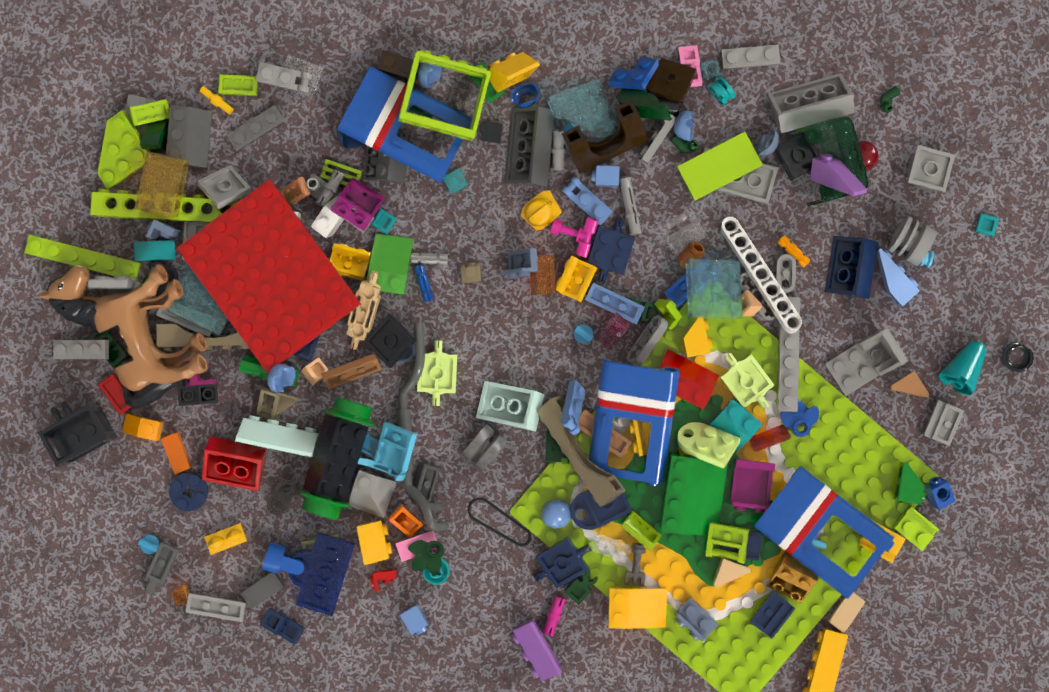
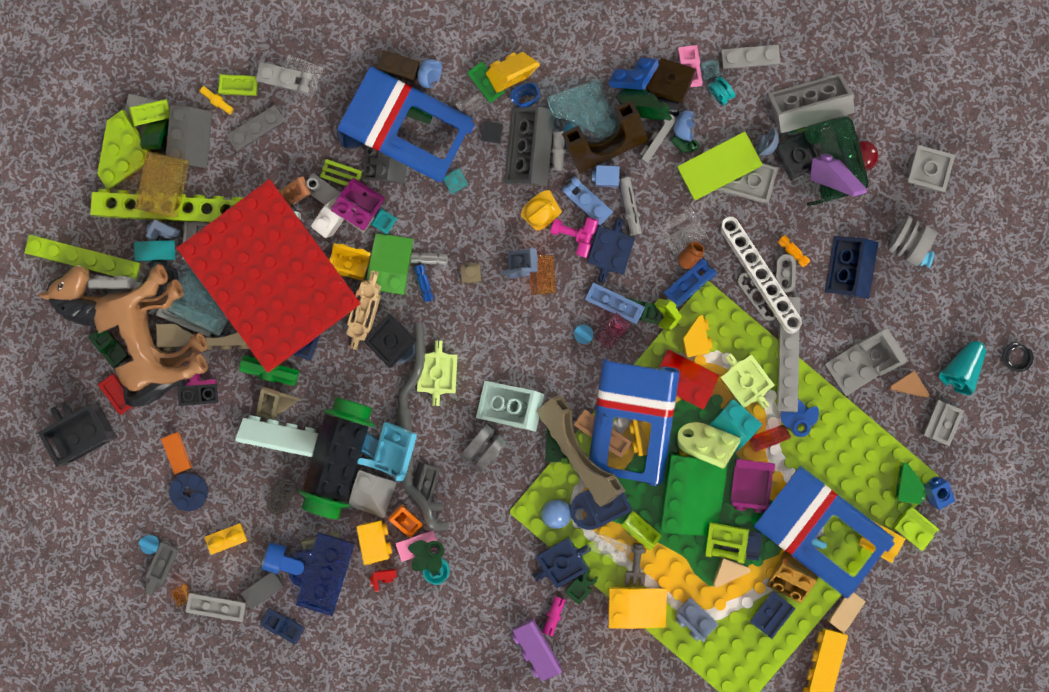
light grey plate [53,340,109,359] -> none
light orange slope [122,413,164,441] -> none
light grey plate [198,165,251,209] -> none
red slope [202,436,267,491] -> none
medium blue hair [267,363,295,393] -> none
light nougat slope [301,357,329,386] -> none
light grey pin [316,170,345,207] -> none
medium nougat plate [321,353,382,390] -> none
lime window [398,50,491,141] -> none
medium blue brick [400,604,429,635] -> none
black piece [468,498,532,547] -> none
yellow bracket [556,256,597,302] -> none
medium blue plate [561,380,585,435] -> none
light grey beam [627,315,668,366] -> none
clear light blue plate [686,259,743,319] -> none
light nougat slope [736,290,762,316] -> none
light blue slope [877,248,920,307] -> none
dark green arm [880,86,901,113] -> none
teal tile [974,213,999,237] -> none

